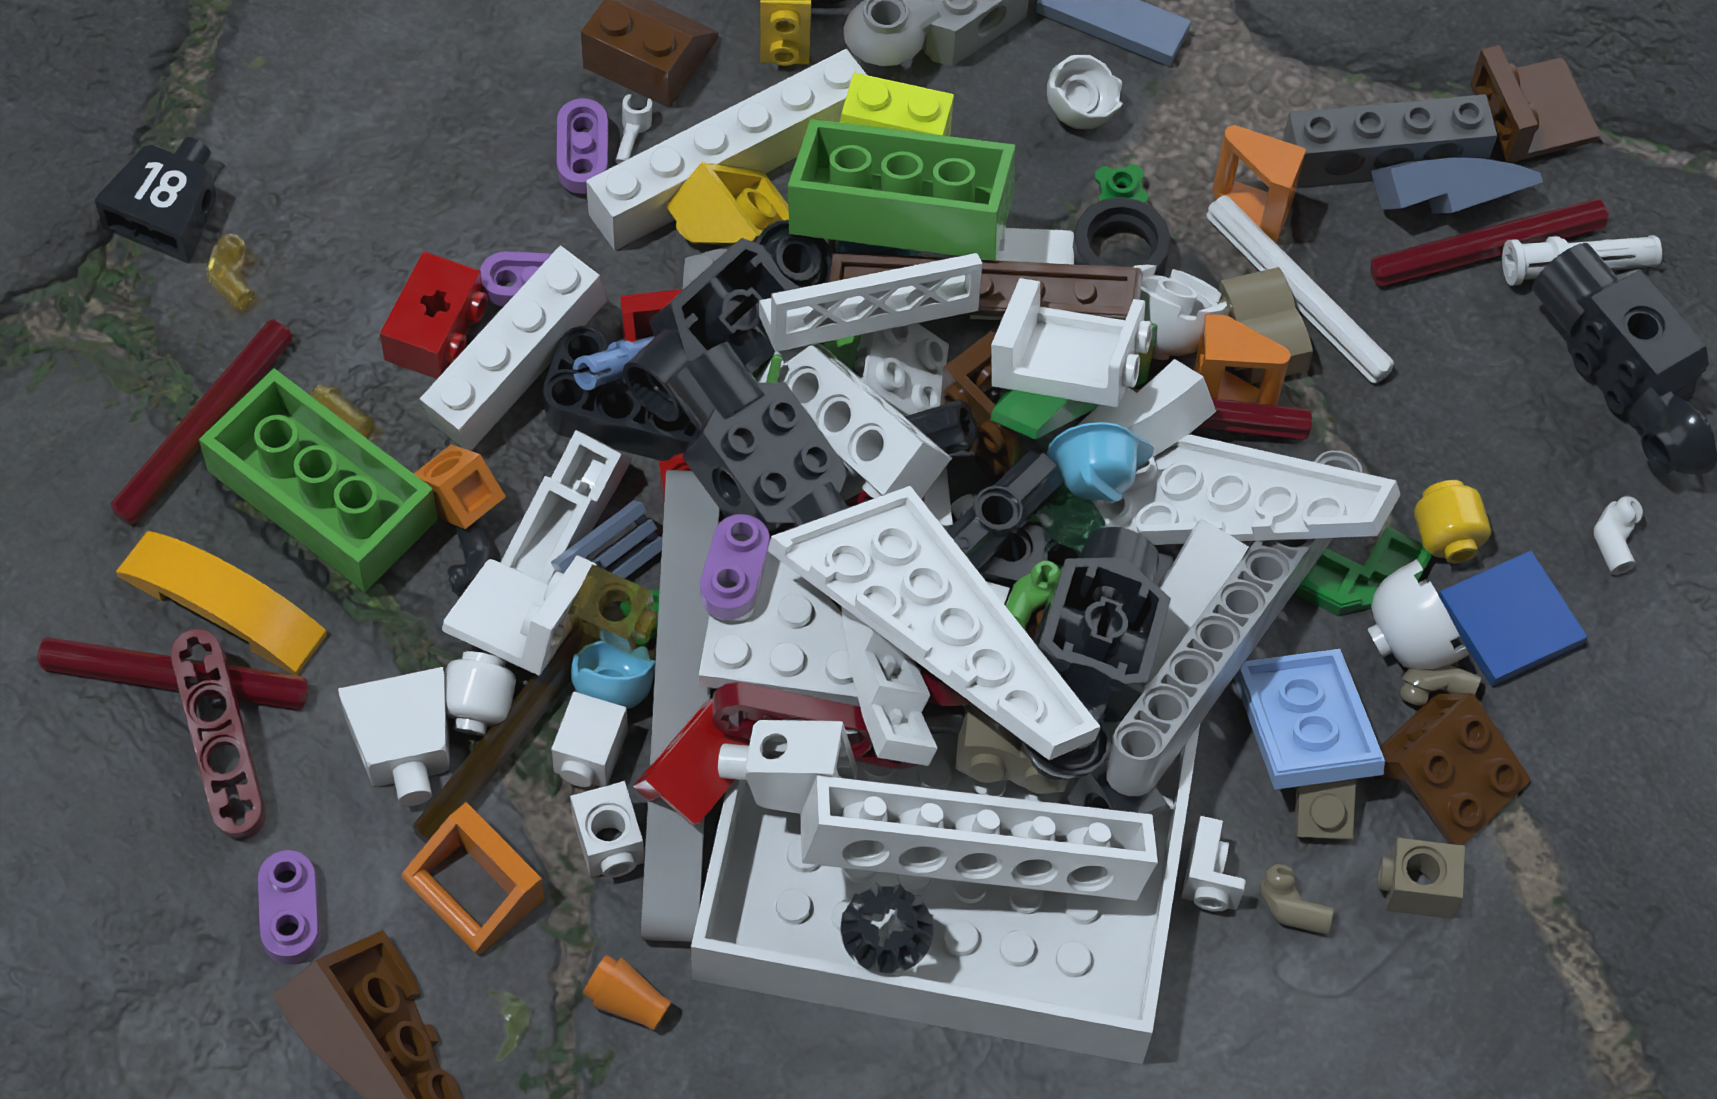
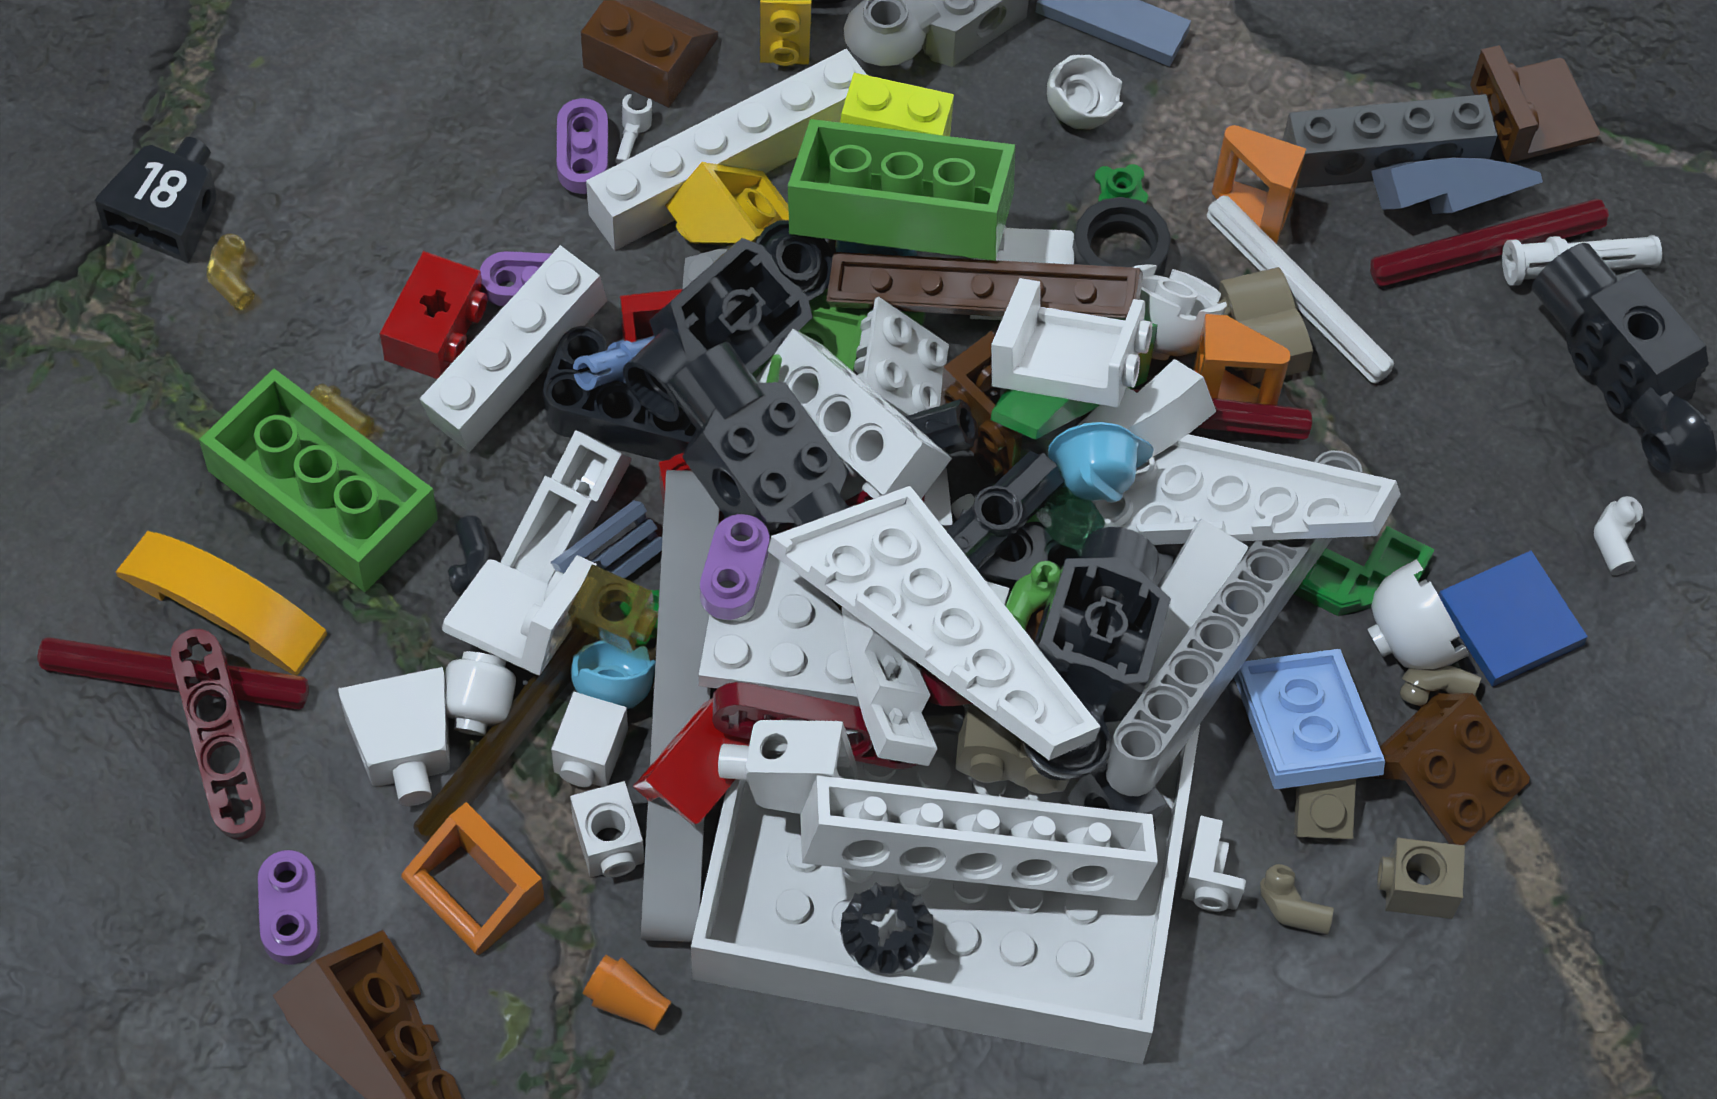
dark red axle [111,319,292,525] -> none
orange brick [413,444,506,529] -> none
white fence [759,253,982,352] -> none
yellow head [1414,480,1491,563] -> none

